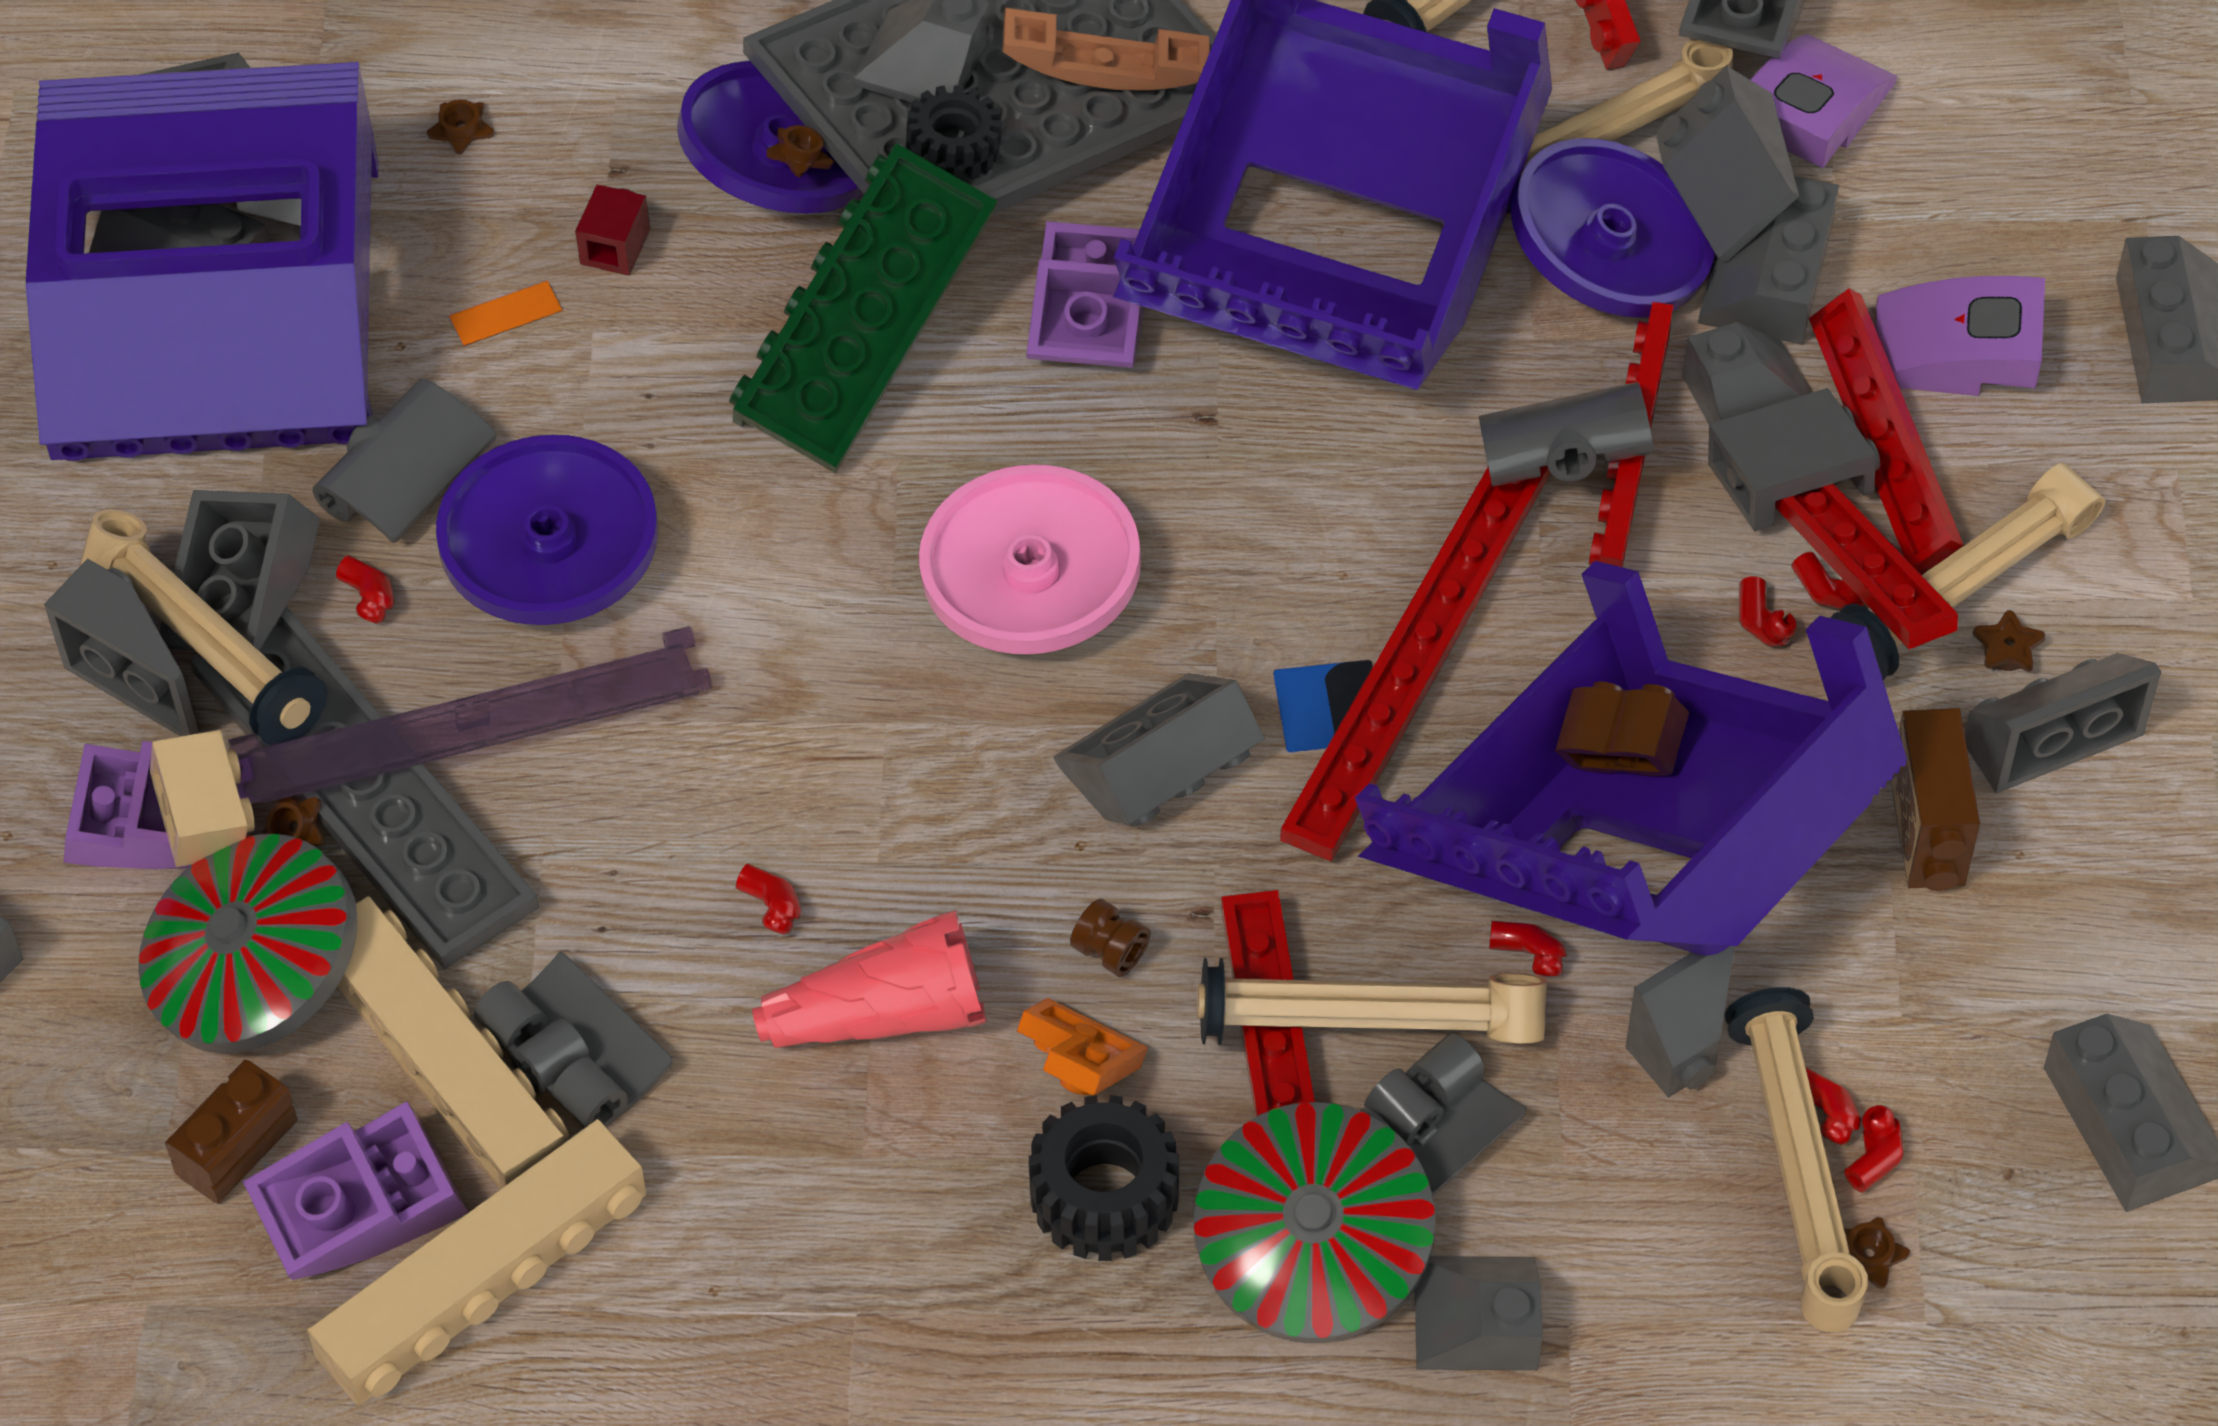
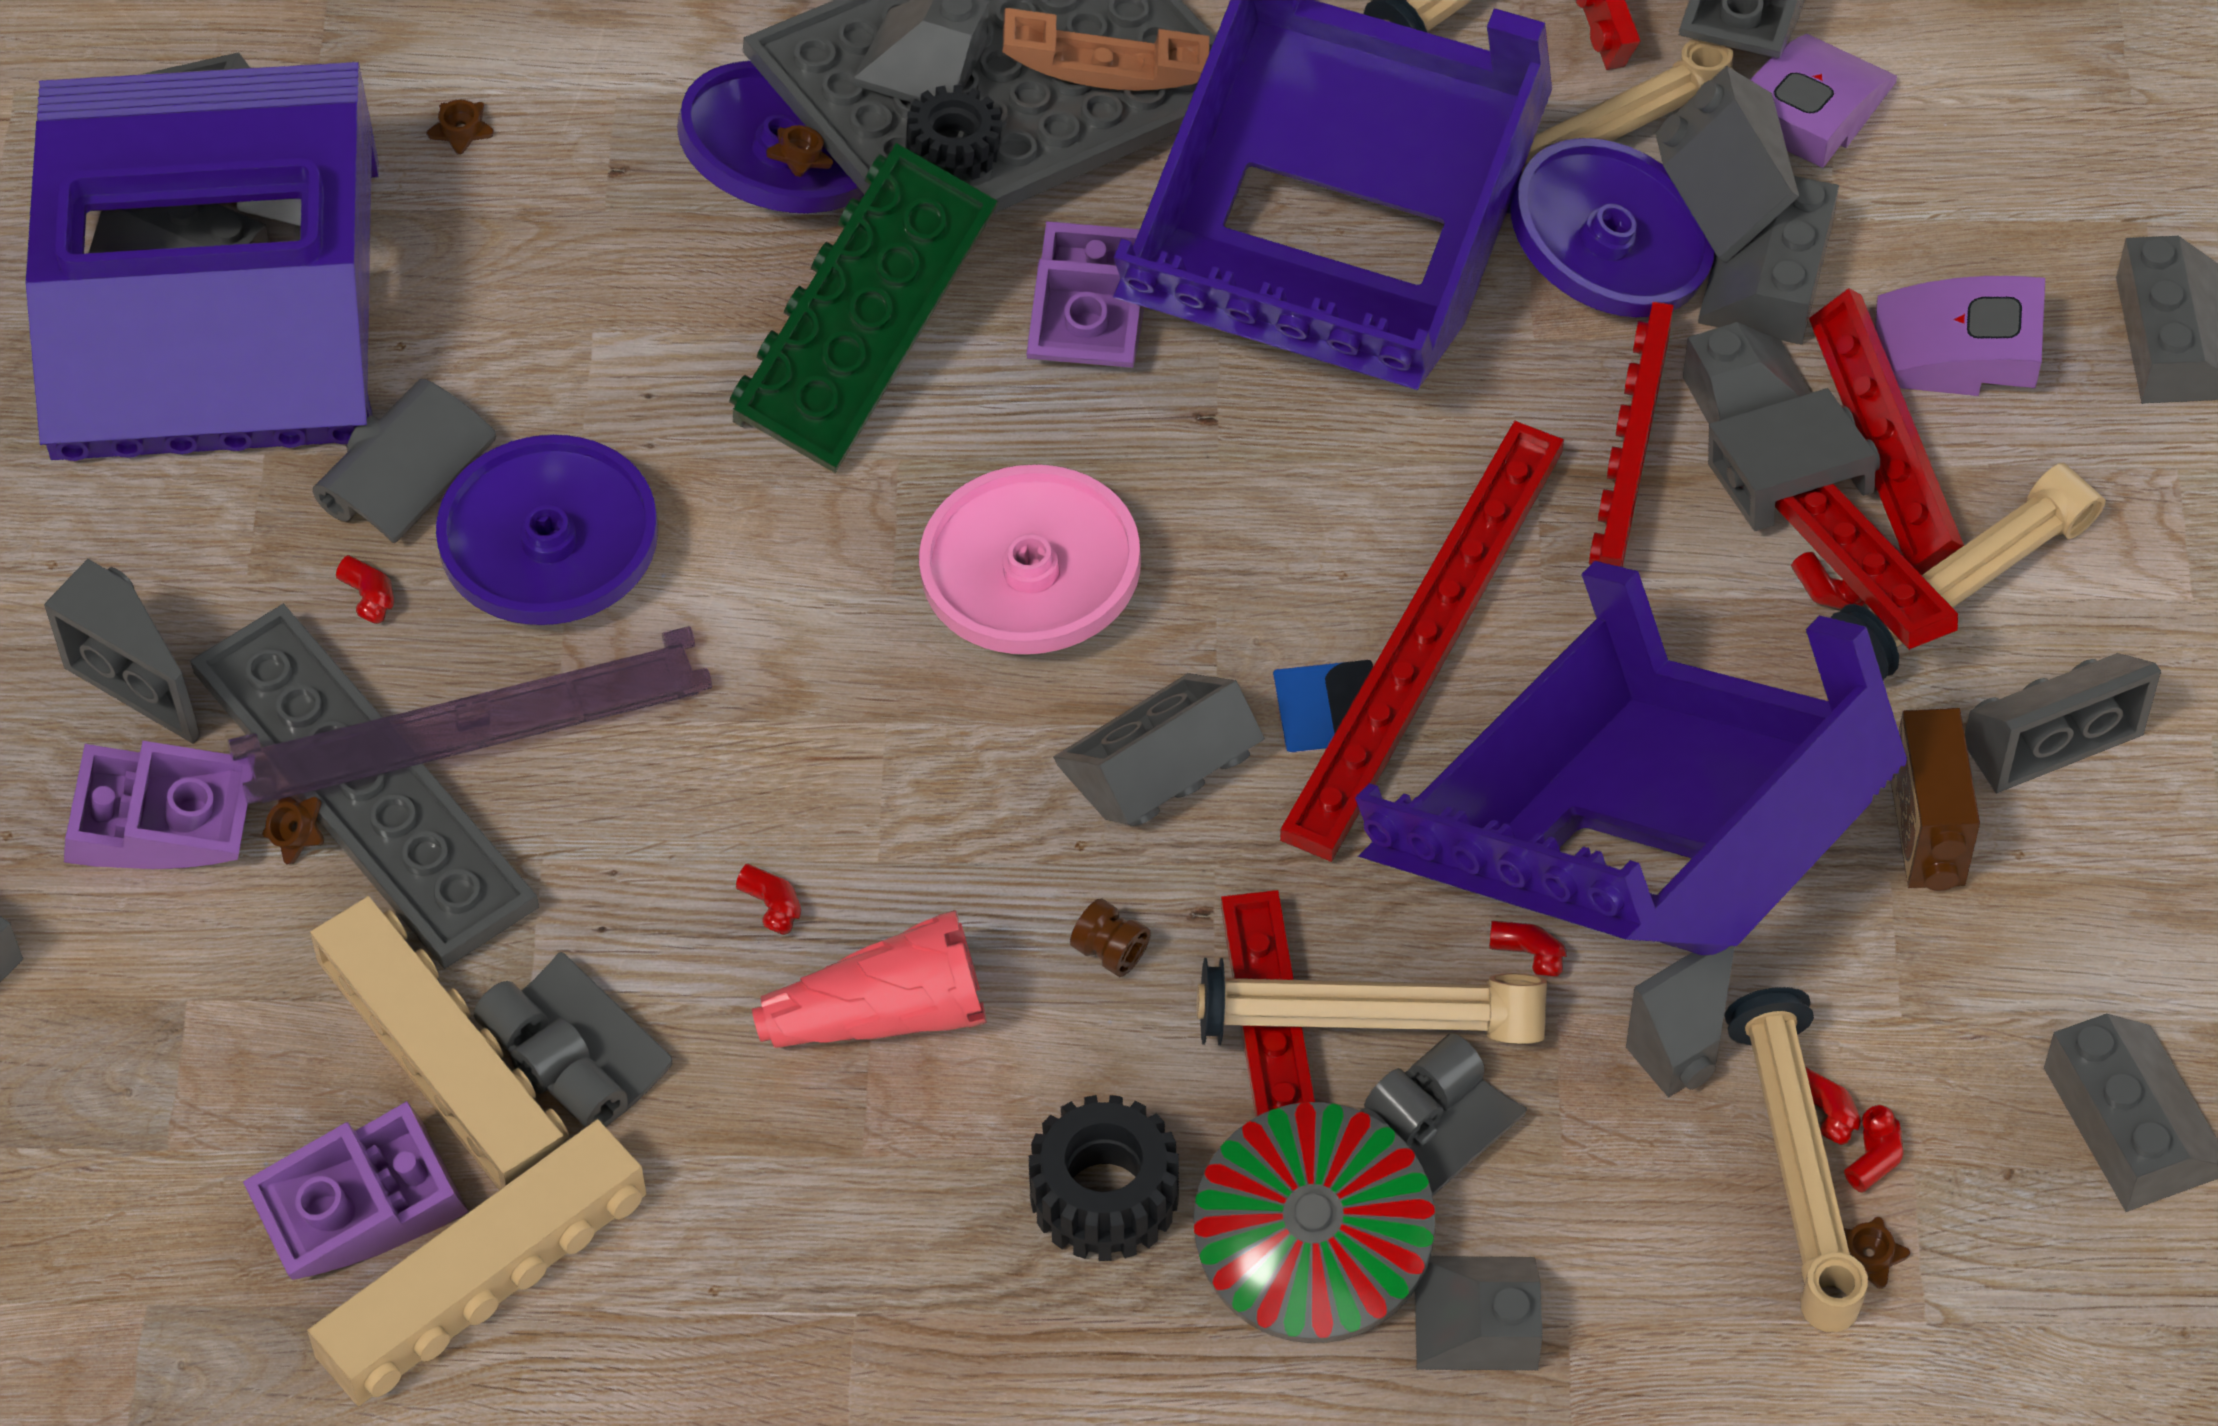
tan piece [80,509,328,747] -> none
dish [138,834,357,1053] -> none
tan brick [150,730,254,867] -> none
dark grey slope [159,490,320,651] -> none
reddish brown brick [165,1059,298,1204] -> none
orange sticker [449,281,563,346] -> none
dark red brick [575,184,651,276] -> none
orange plate [1017,998,1148,1096] -> none
dark grey panel [1479,382,1655,487] -> none
reddish brown brick [1555,681,1689,776] -> none
red arm [1739,576,1797,647] -> none
reddish brown plate [1972,610,2045,672] -> none

